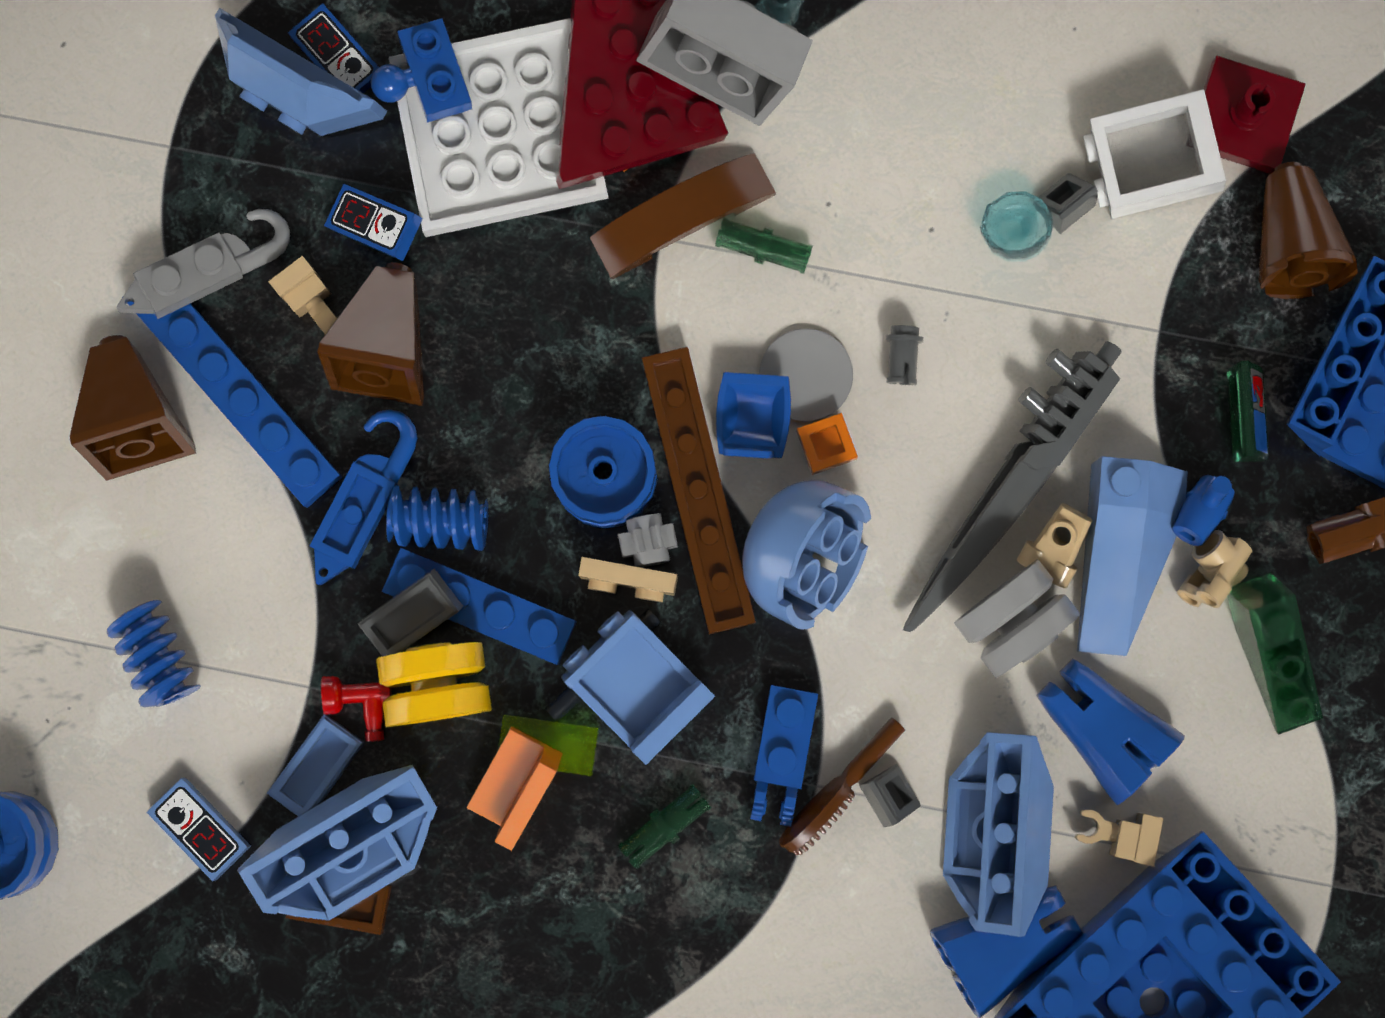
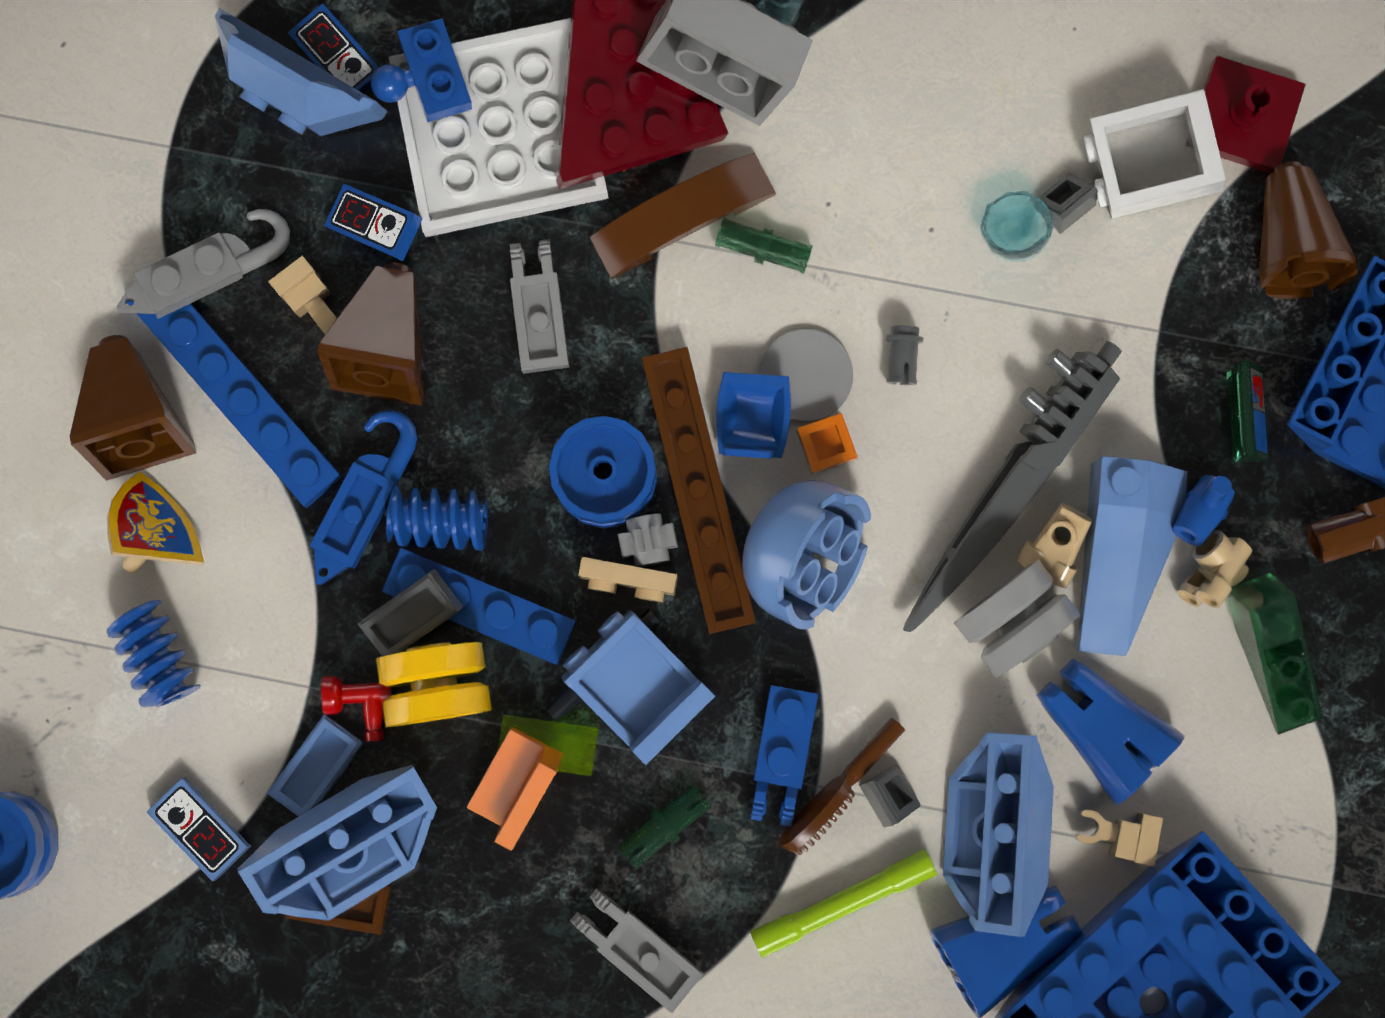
none -> shield [107,472,204,573]
none -> light grey hinge [510,239,570,374]
none -> light grey hinge [570,888,703,1013]
none -> lime piece [750,849,937,958]

